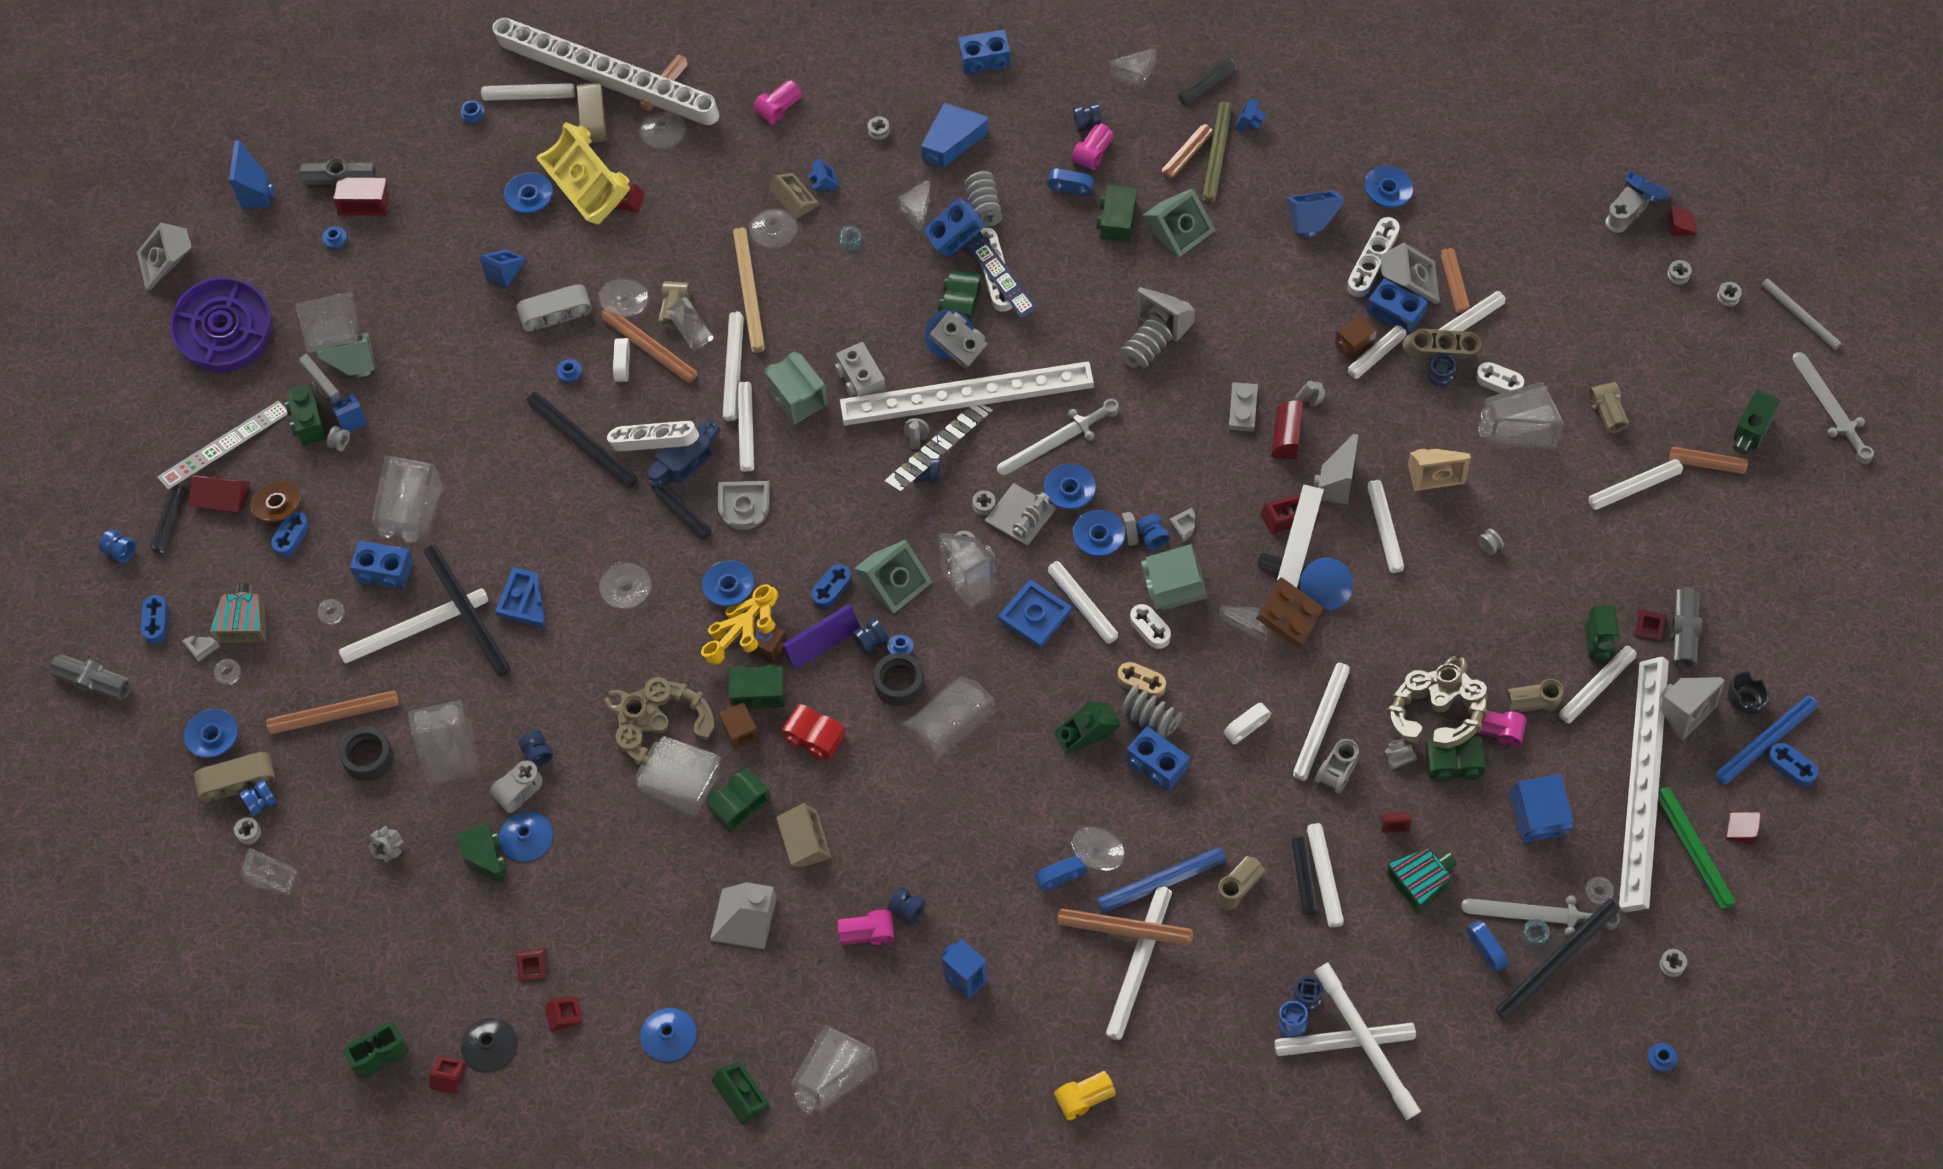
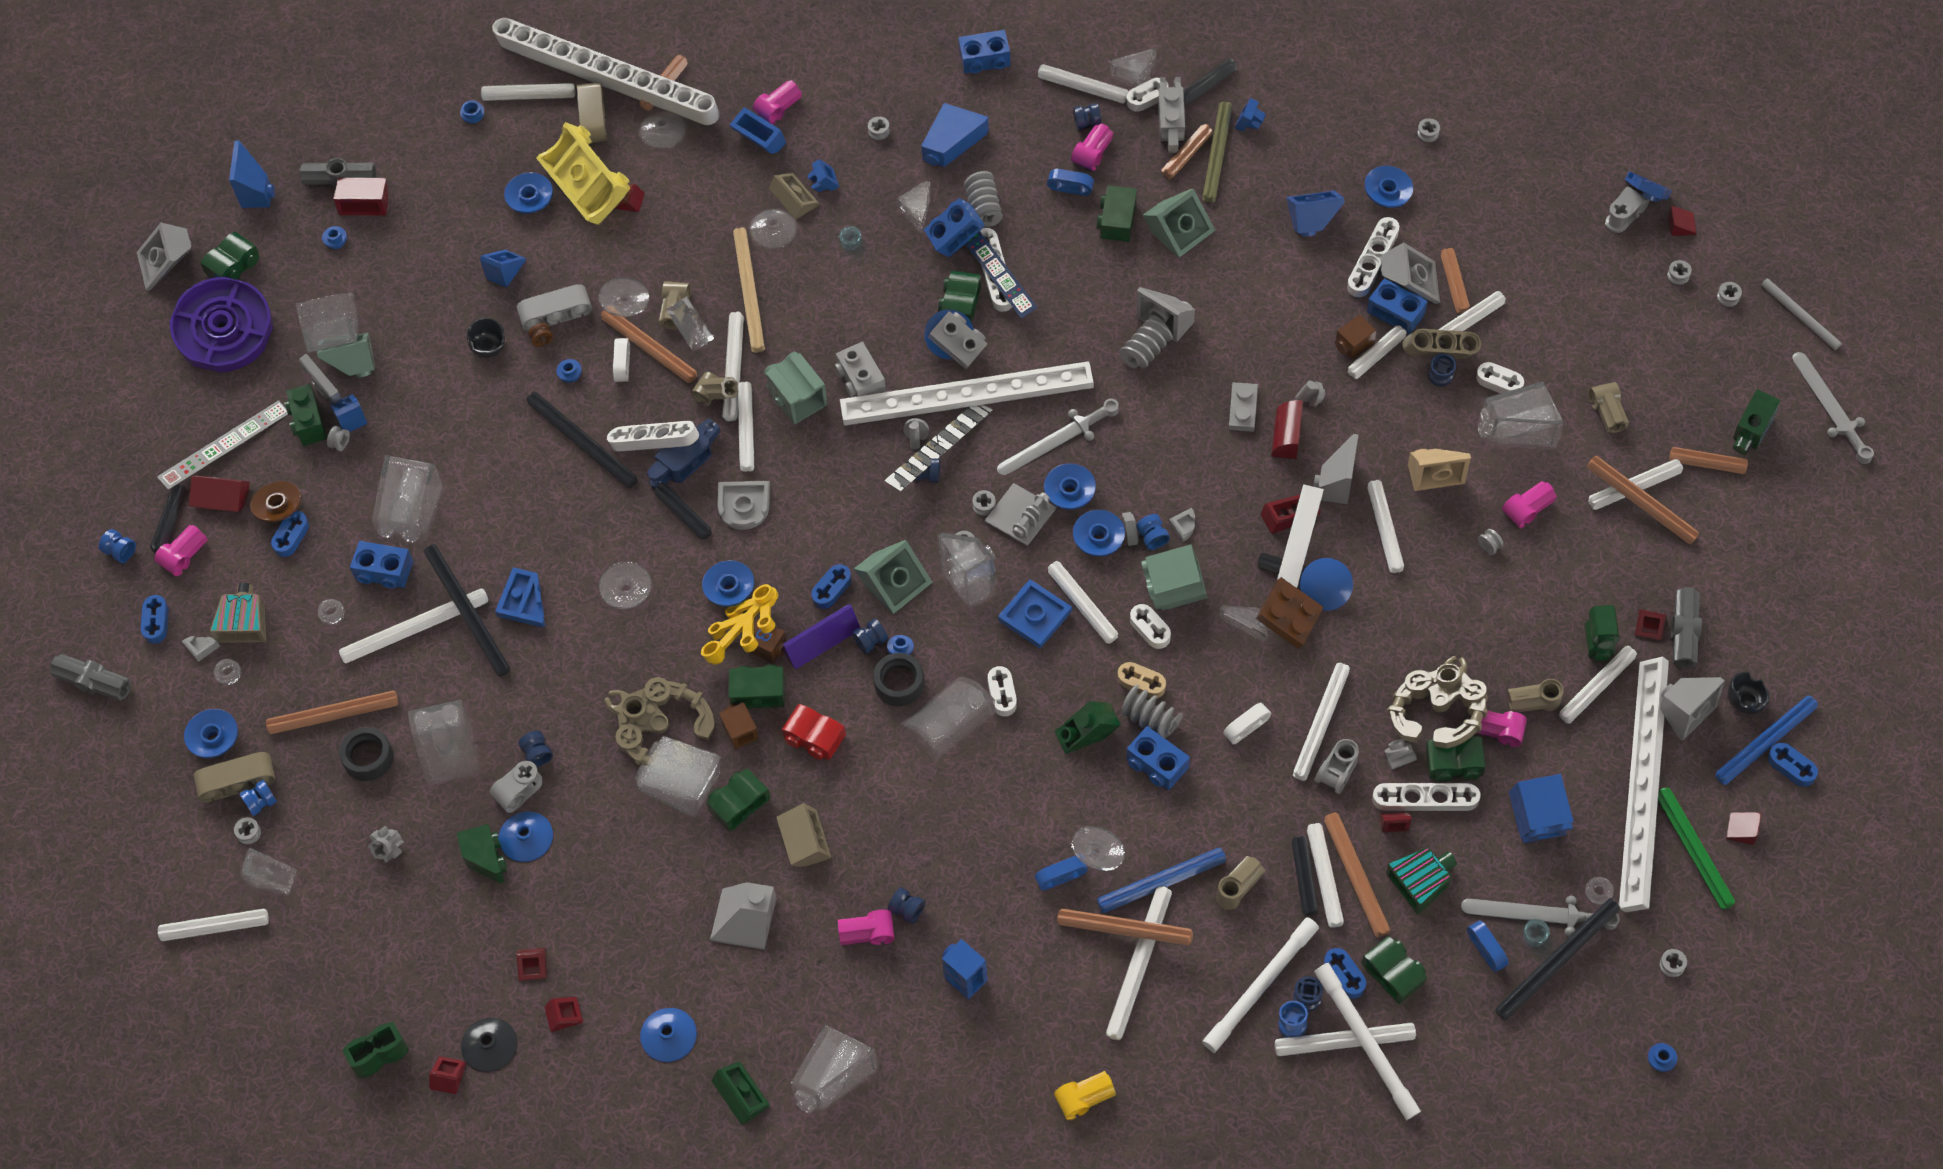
none -> dark pink piece [154,525,208,576]
none -> white axle [158,909,269,941]
none -> dark green brick [200,232,260,280]
none -> black hair [467,317,505,358]
none -> reddish brown bush [528,323,553,347]
none -> dark tan piece [691,372,739,406]
none -> blue brick [730,107,786,154]
none -> white beam [988,666,1017,716]
none -> white axle [1038,64,1128,103]
none -> white beam [1127,78,1168,112]
none -> light grey hinge [1158,77,1185,154]
none -> white piece [1202,917,1319,1053]
none -> nougat axle [1324,812,1390,938]
none -> blue beam [1324,948,1366,999]
none -> dark green brick [1361,936,1427,1004]
none -> white beam [1372,783,1481,811]
none -> light grey bush [1417,118,1440,142]
none -> dark pink piece [1502,481,1557,528]
none -> nougat axle [1587,456,1699,544]

